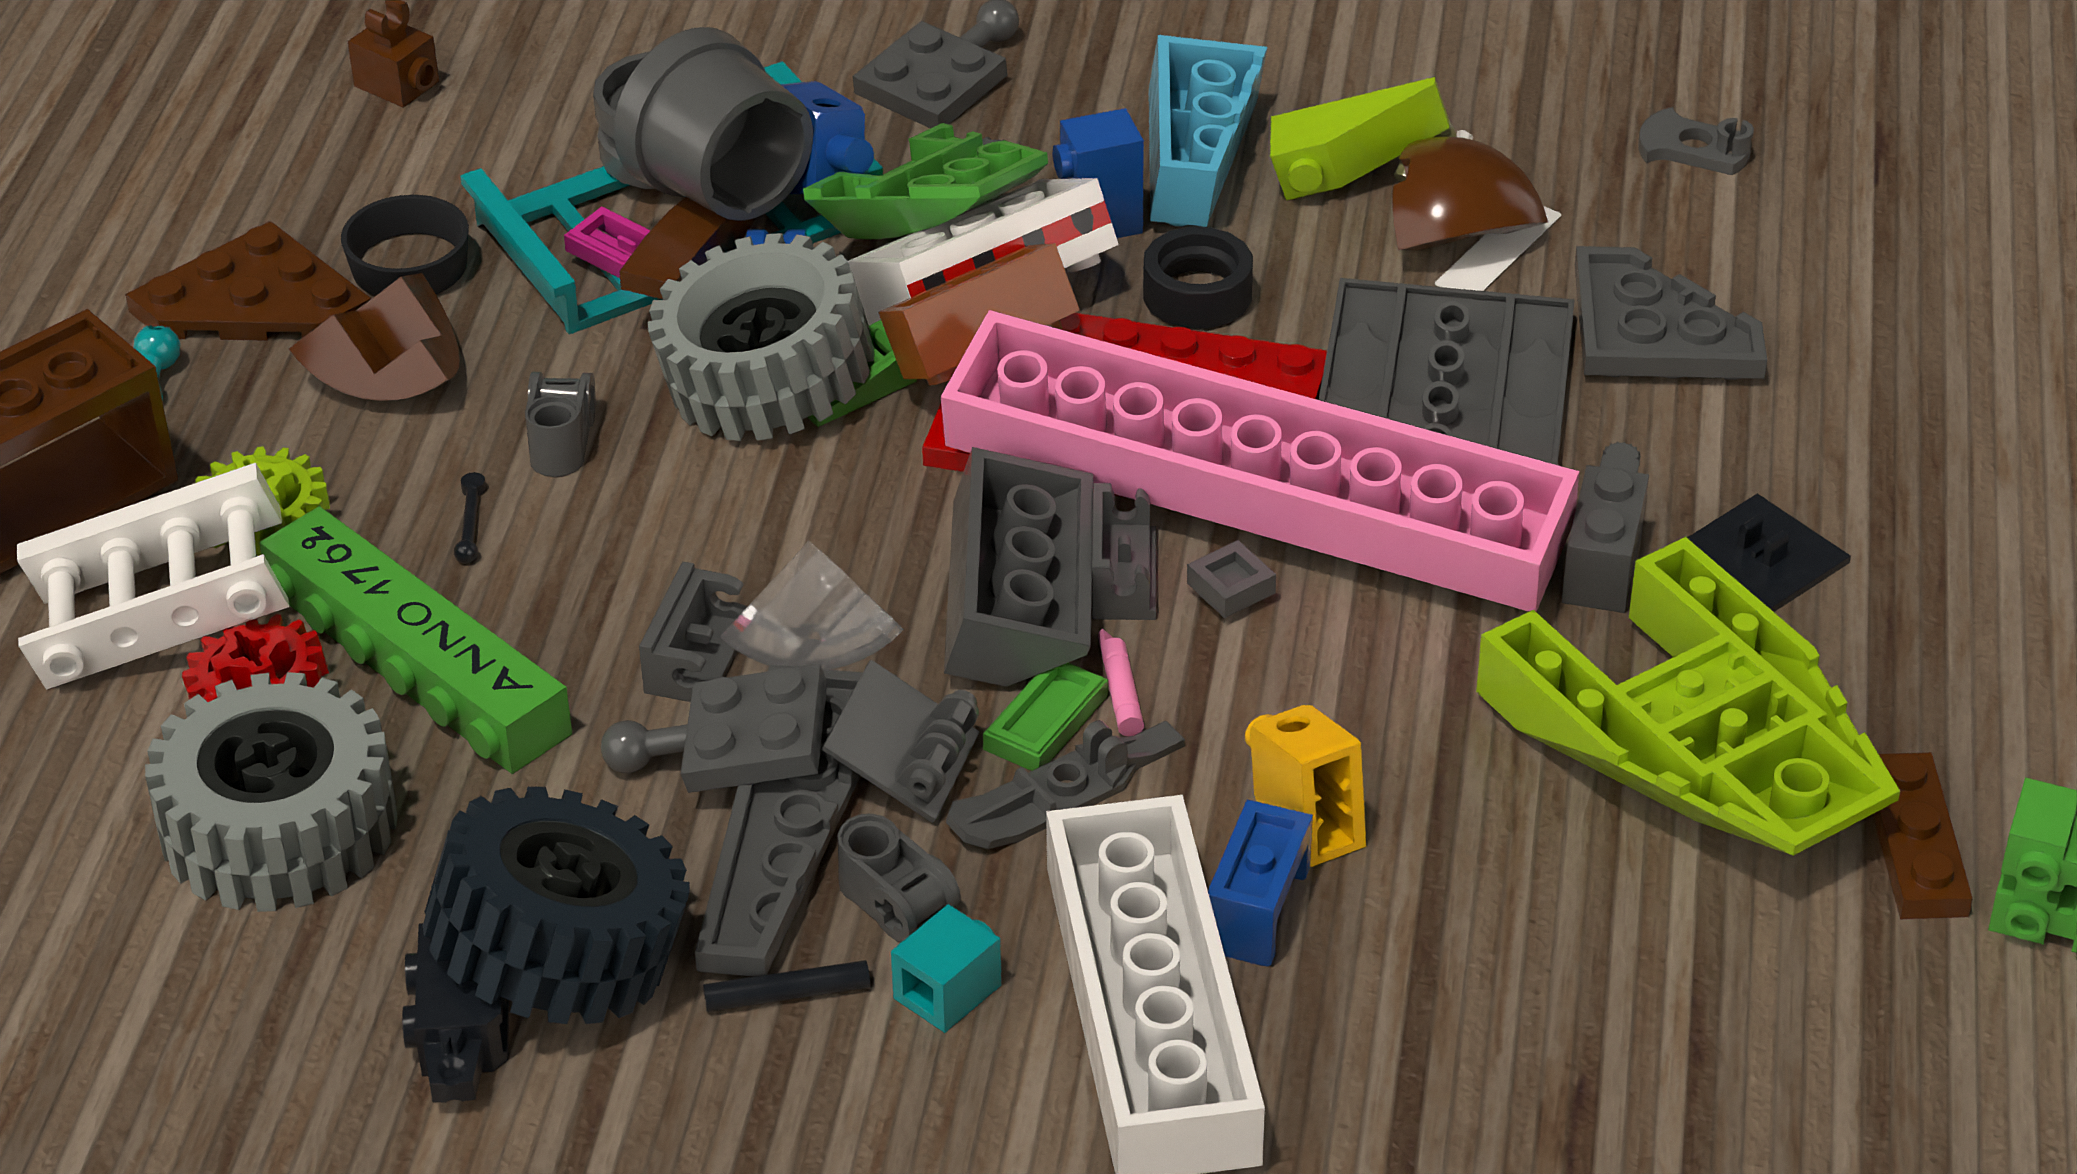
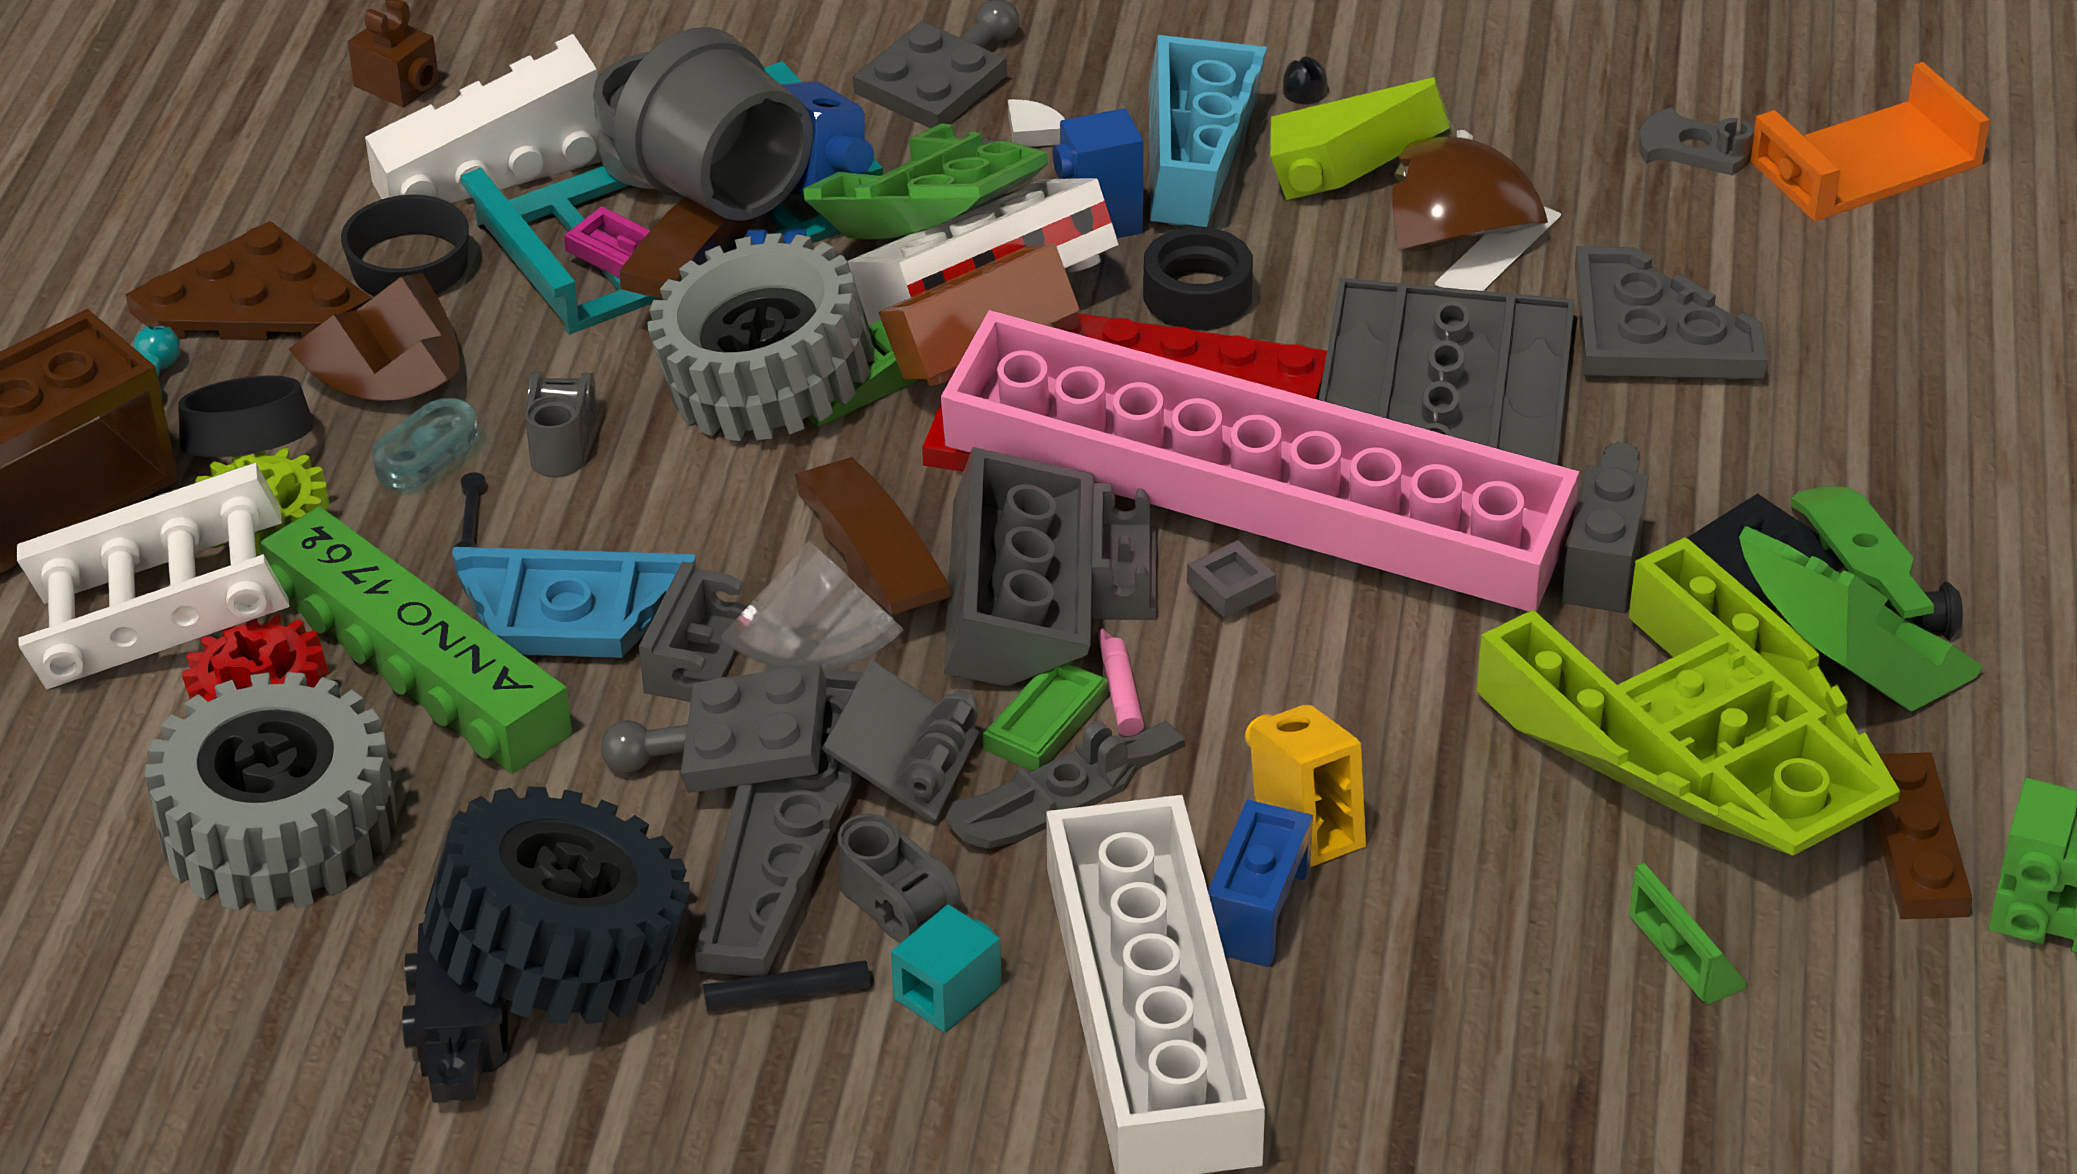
none -> black tyre [178,376,314,457]
none -> white wedge [365,34,602,203]
none -> clear light blue plate [372,398,478,489]
none -> dark azure wing [452,547,697,658]
none -> reddish brown slope [795,457,952,615]
none -> white tile [1008,99,1065,147]
none -> black hinge [1283,56,1327,104]
none -> bright green slope [1629,863,1747,1005]
none -> bright green wedge [1739,526,1983,712]
none -> orange panel [1750,62,1990,222]
none -> bright green piece [1791,486,1934,619]
none -> black piece [1912,581,1963,639]

